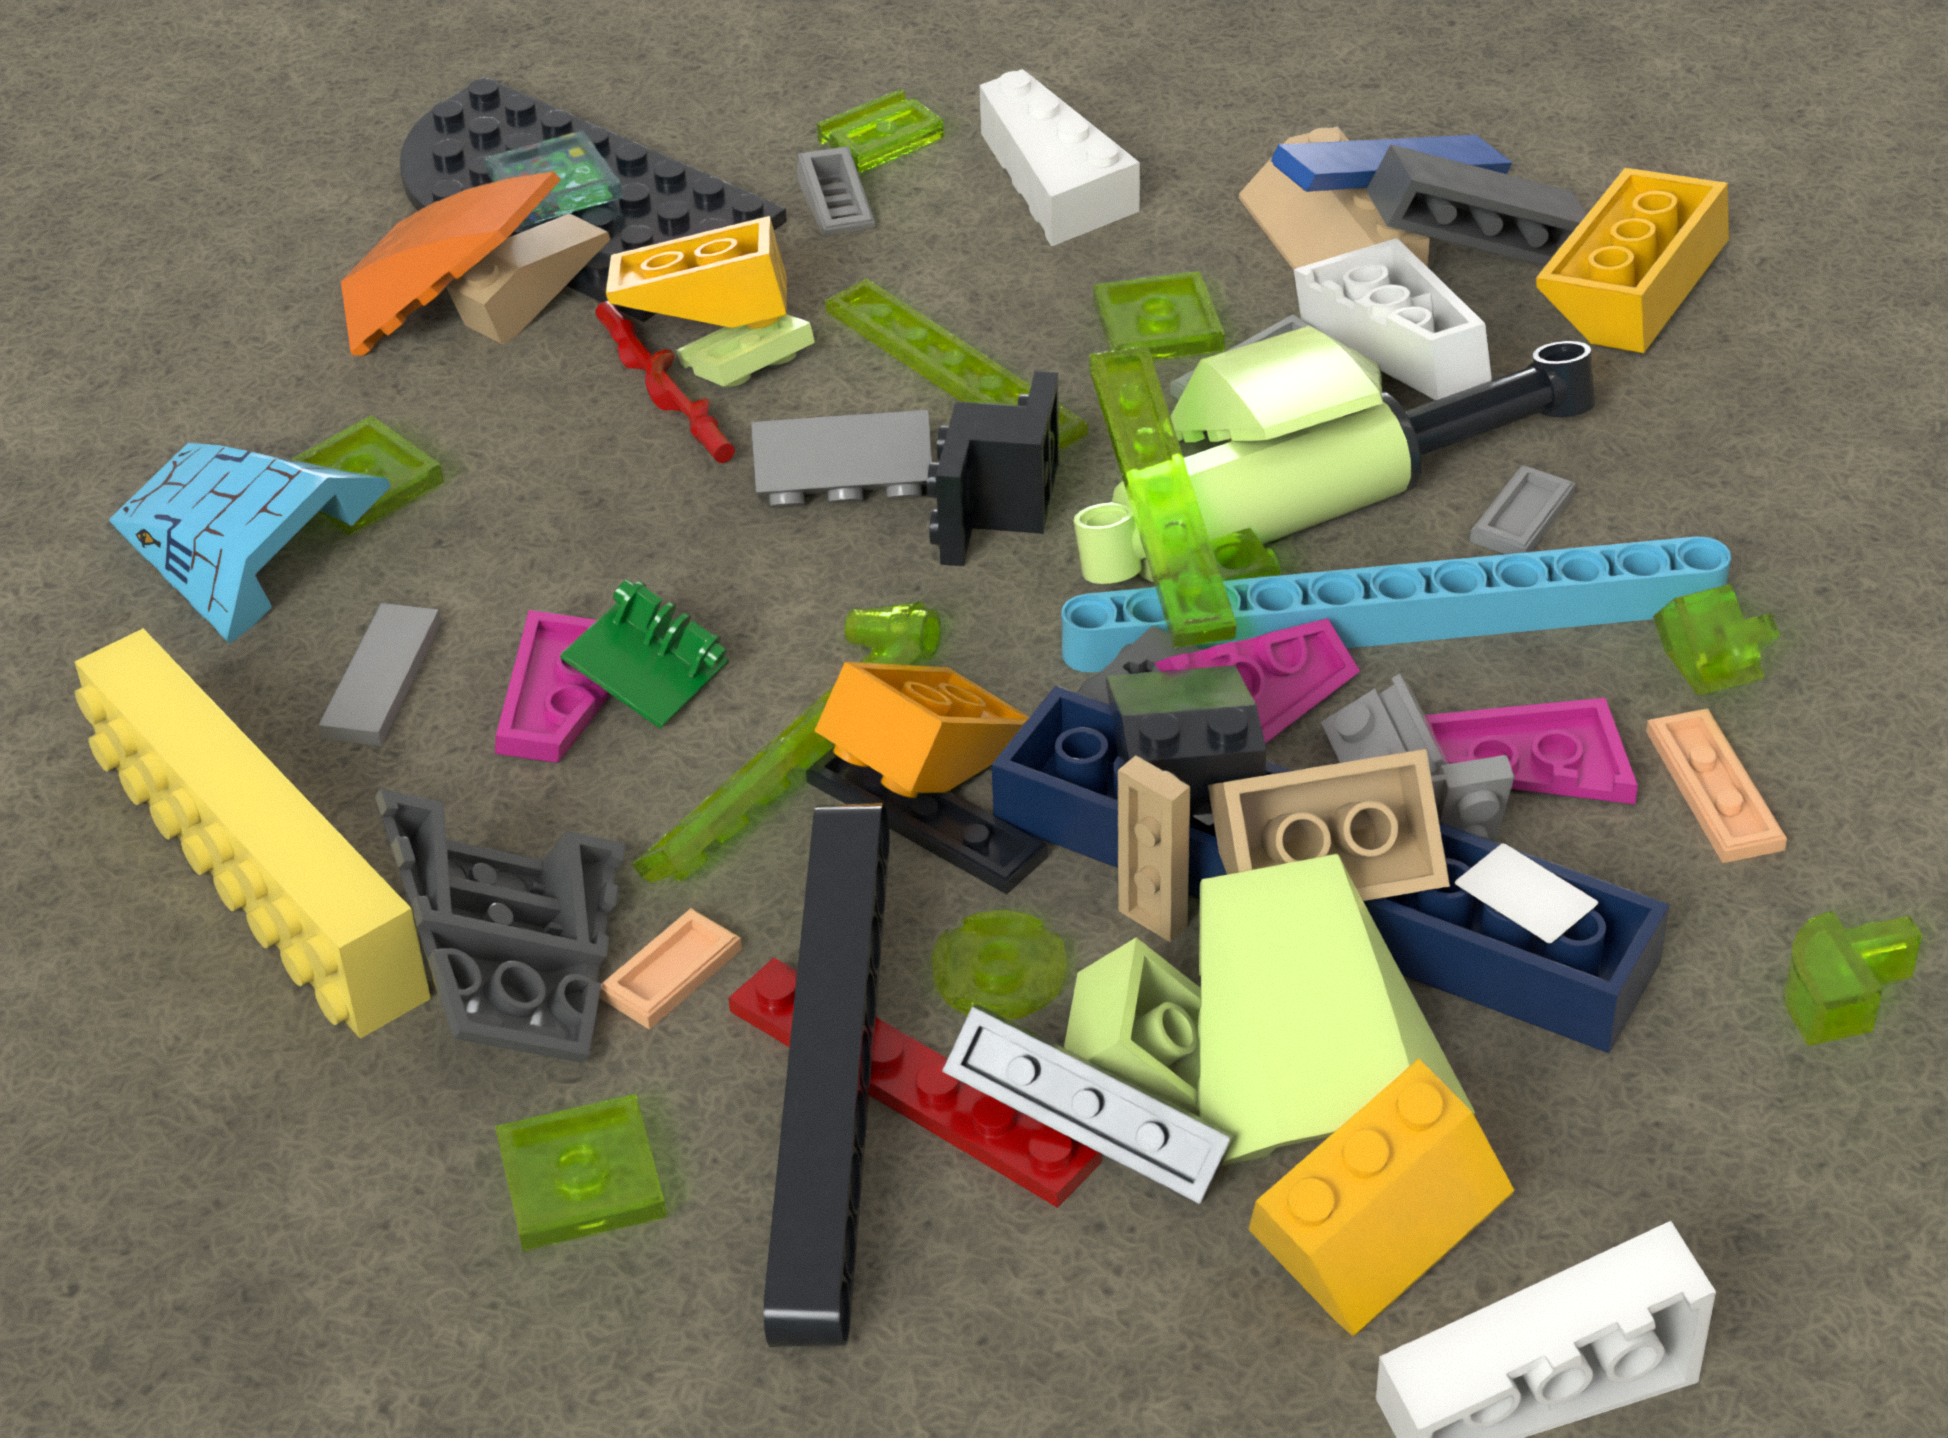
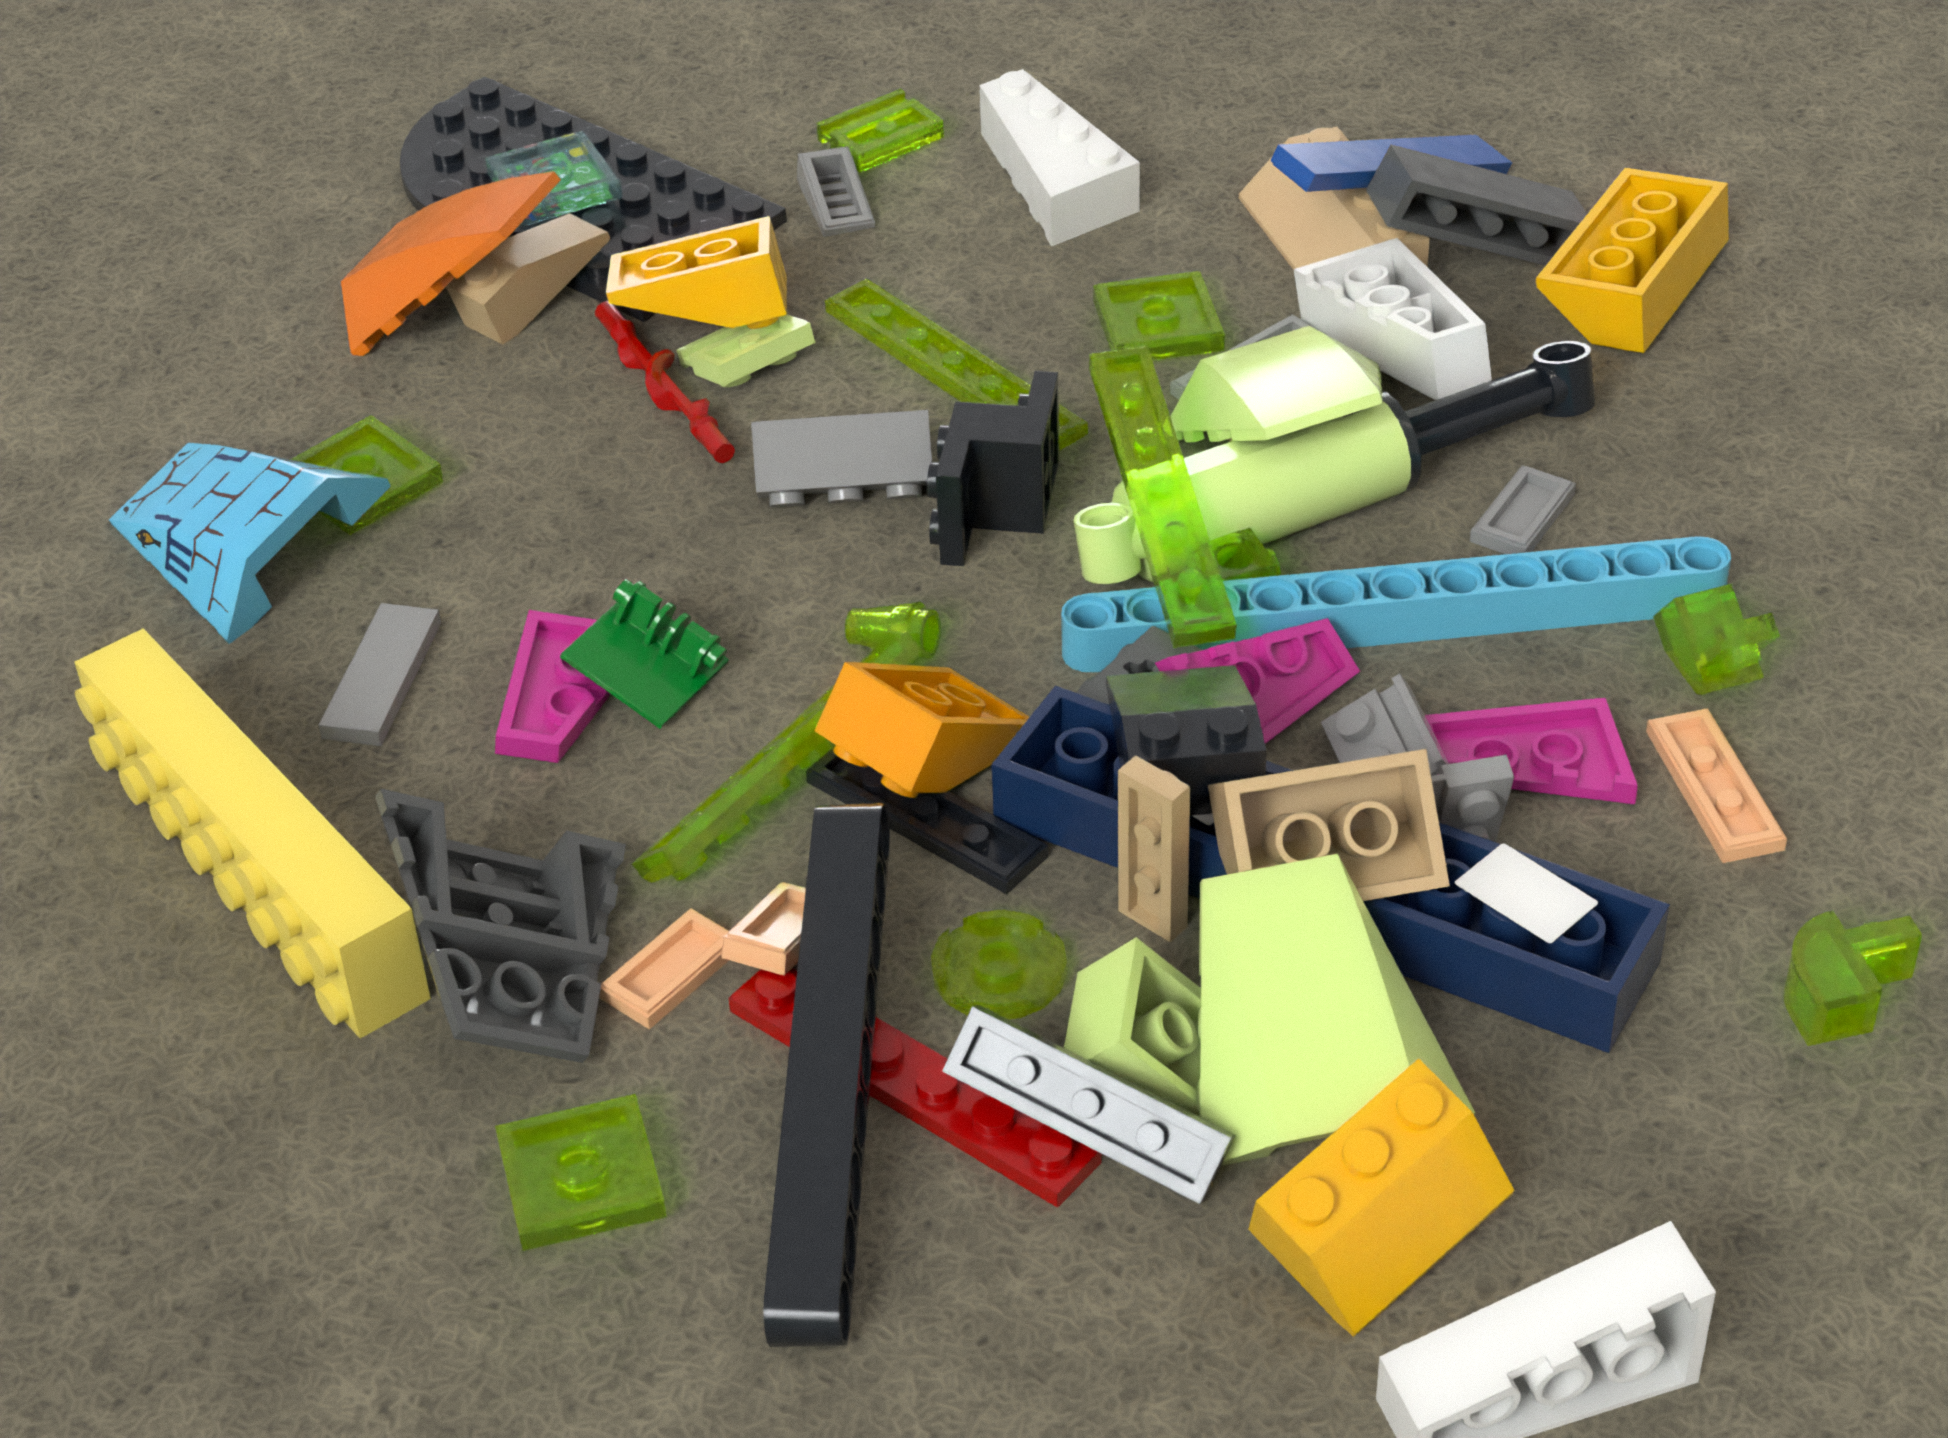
none -> light nougat tile [722,882,806,976]

